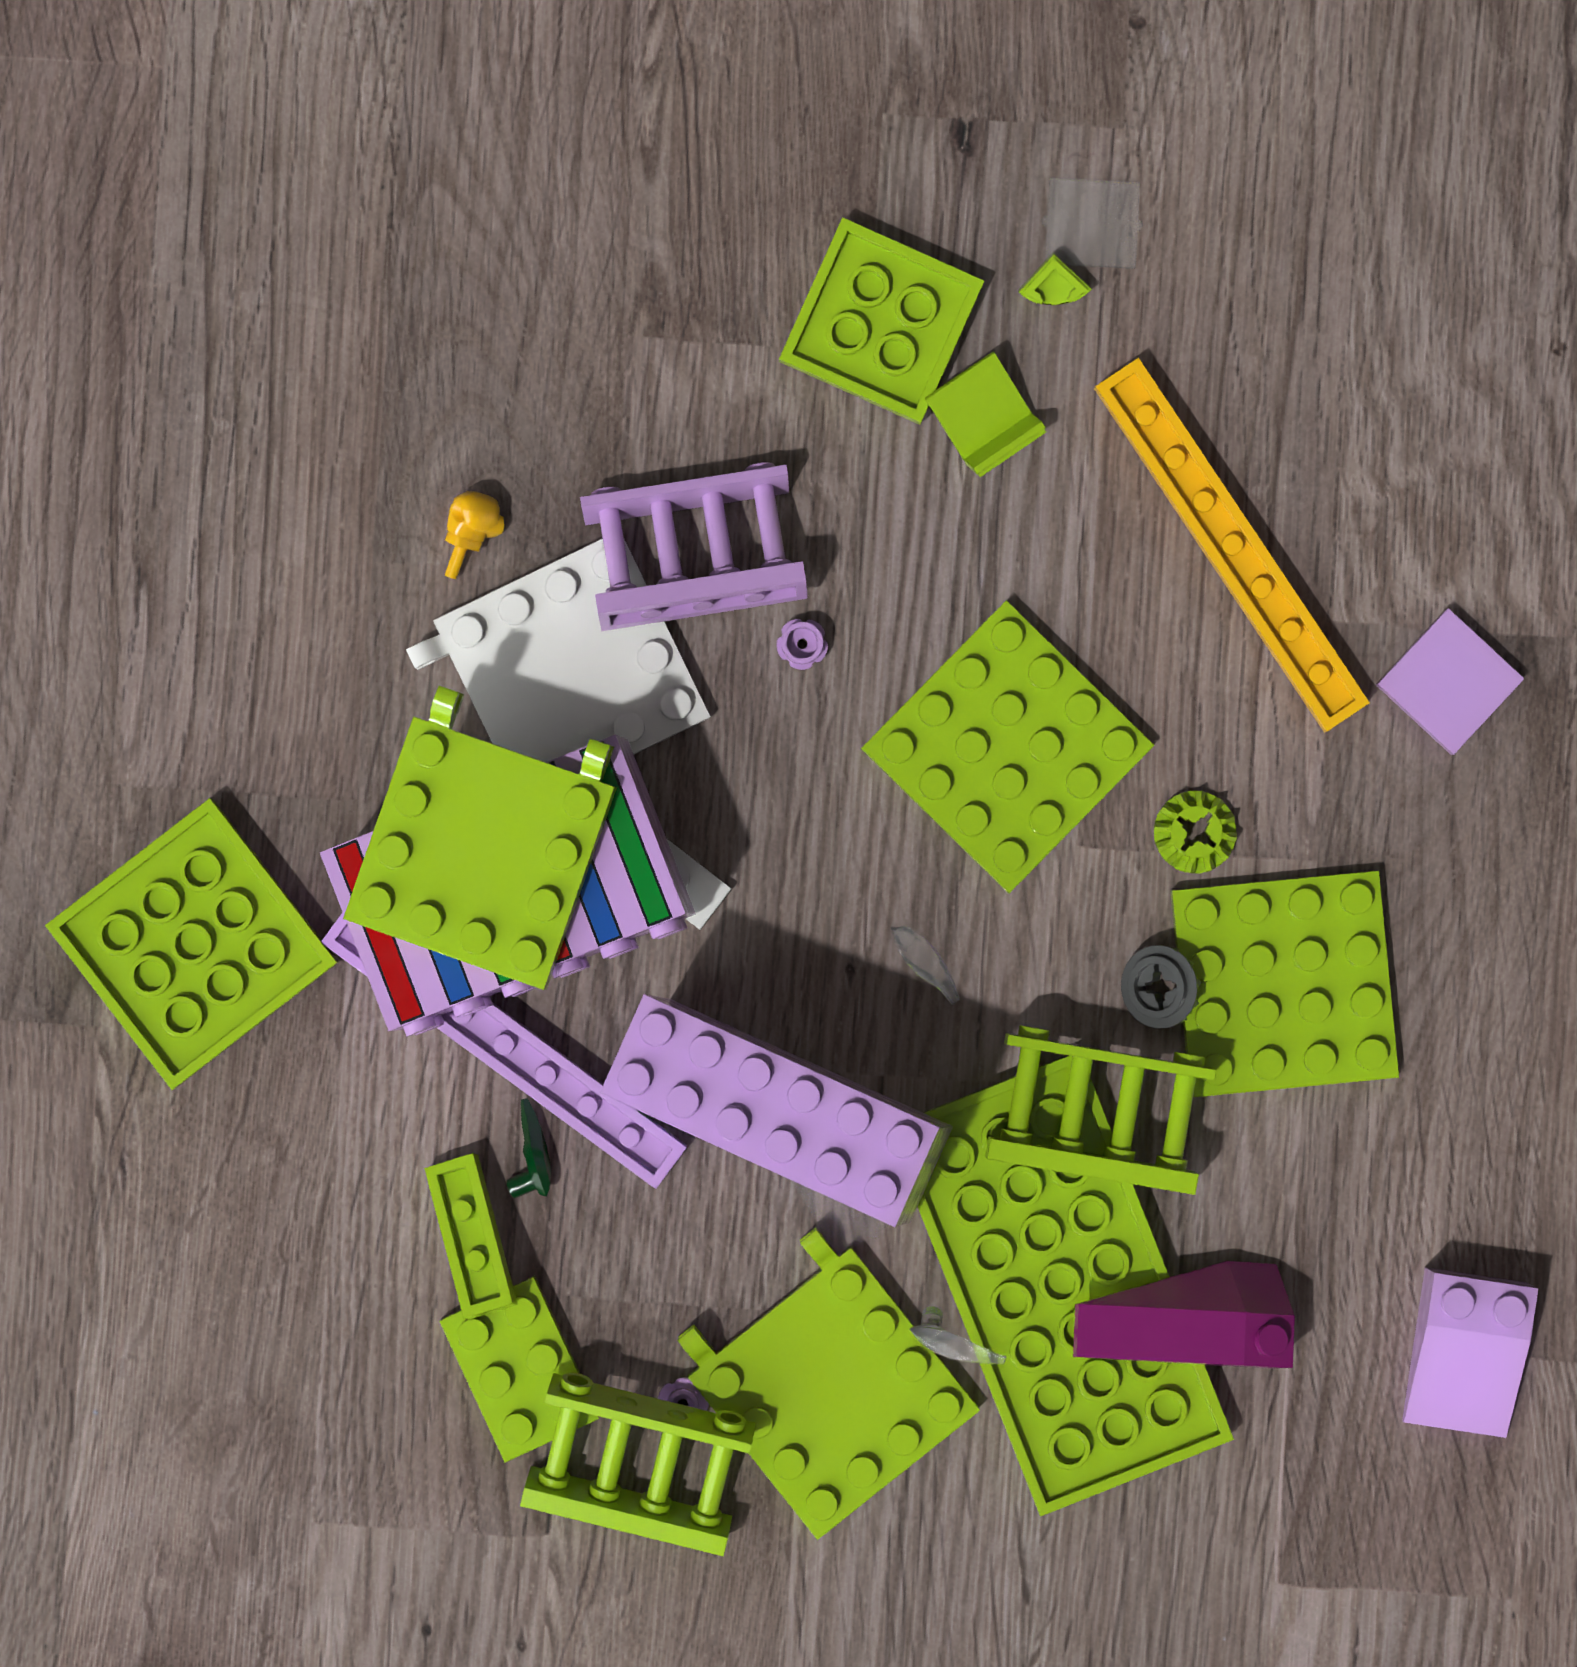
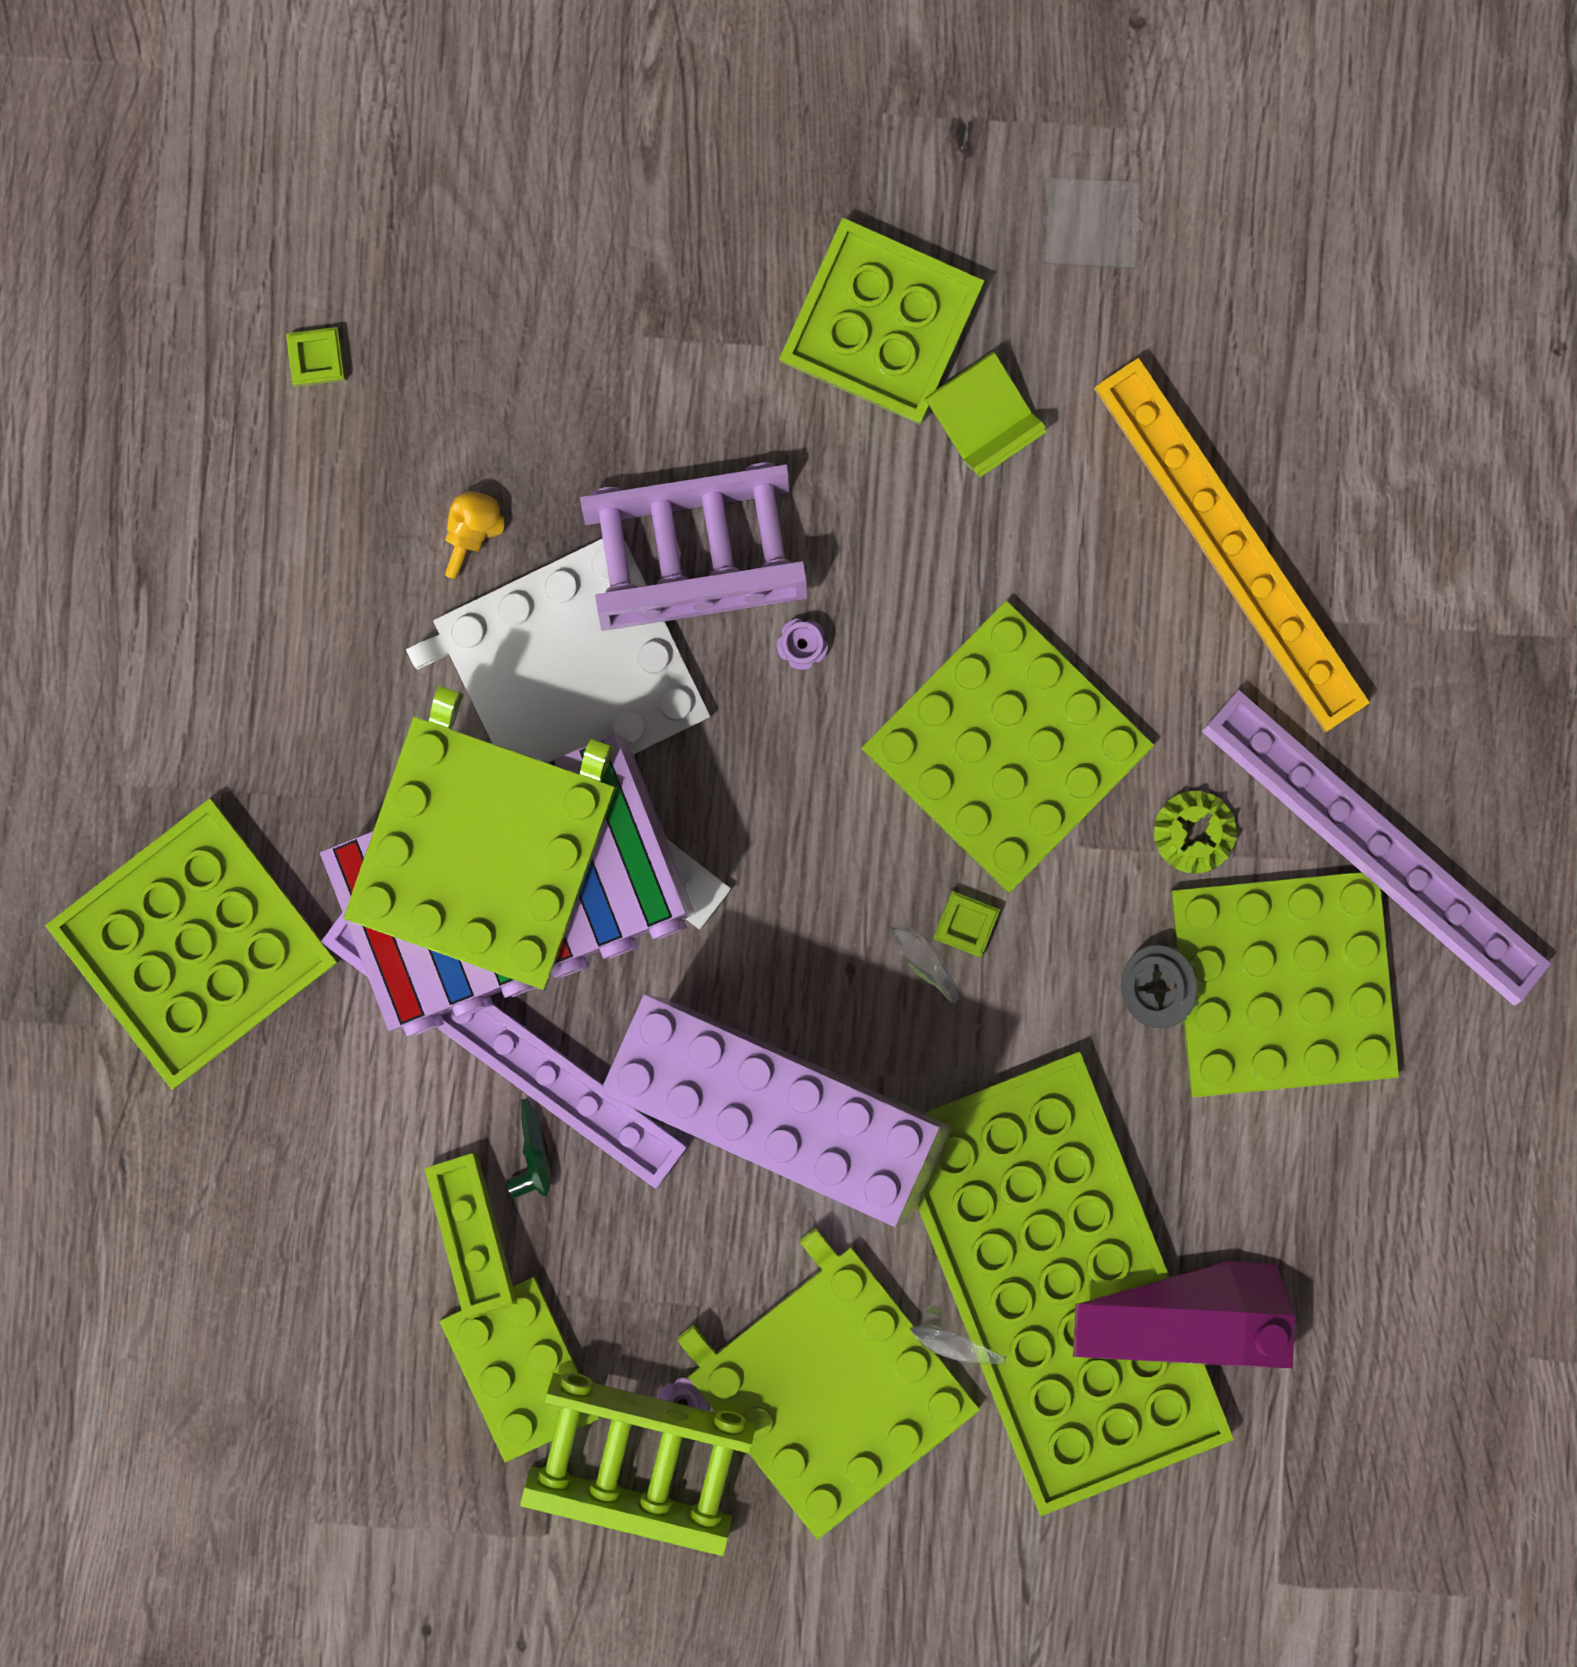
lime fence [985,1025,1217,1195] -> none
lime tile [1018,252,1092,305] -> none
lavender tile [1376,608,1524,755] -> none
lavender slope [1402,1267,1538,1438] -> none
none -> lime tile [286,327,346,387]
none -> lime tile [932,891,1000,958]
none -> lavender plate [1201,689,1551,1006]

